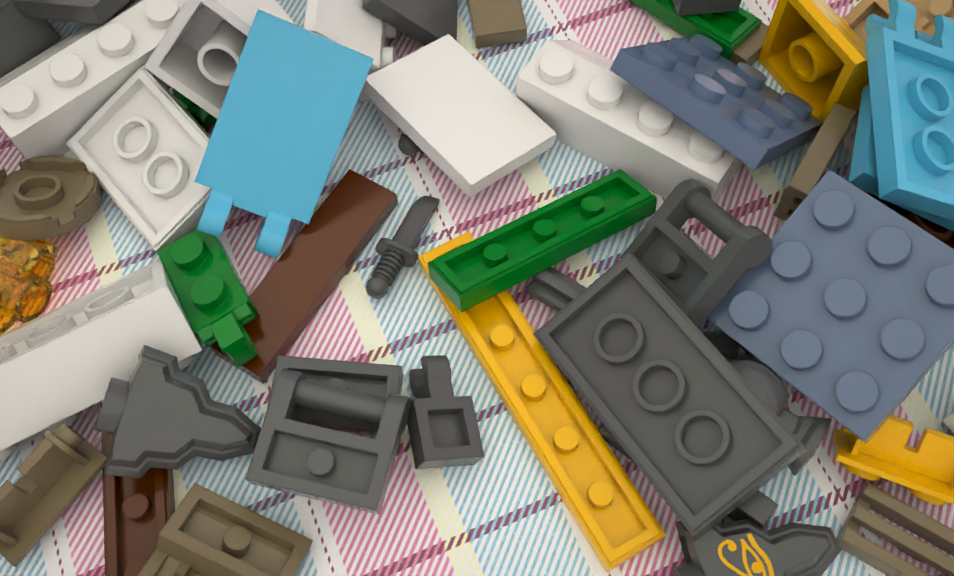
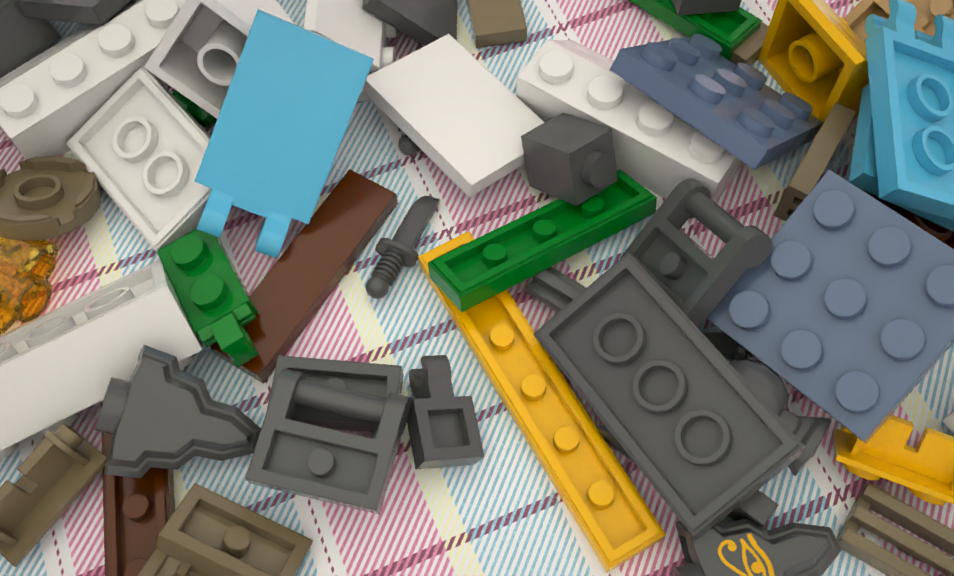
none -> dark grey brick [521,113,618,206]

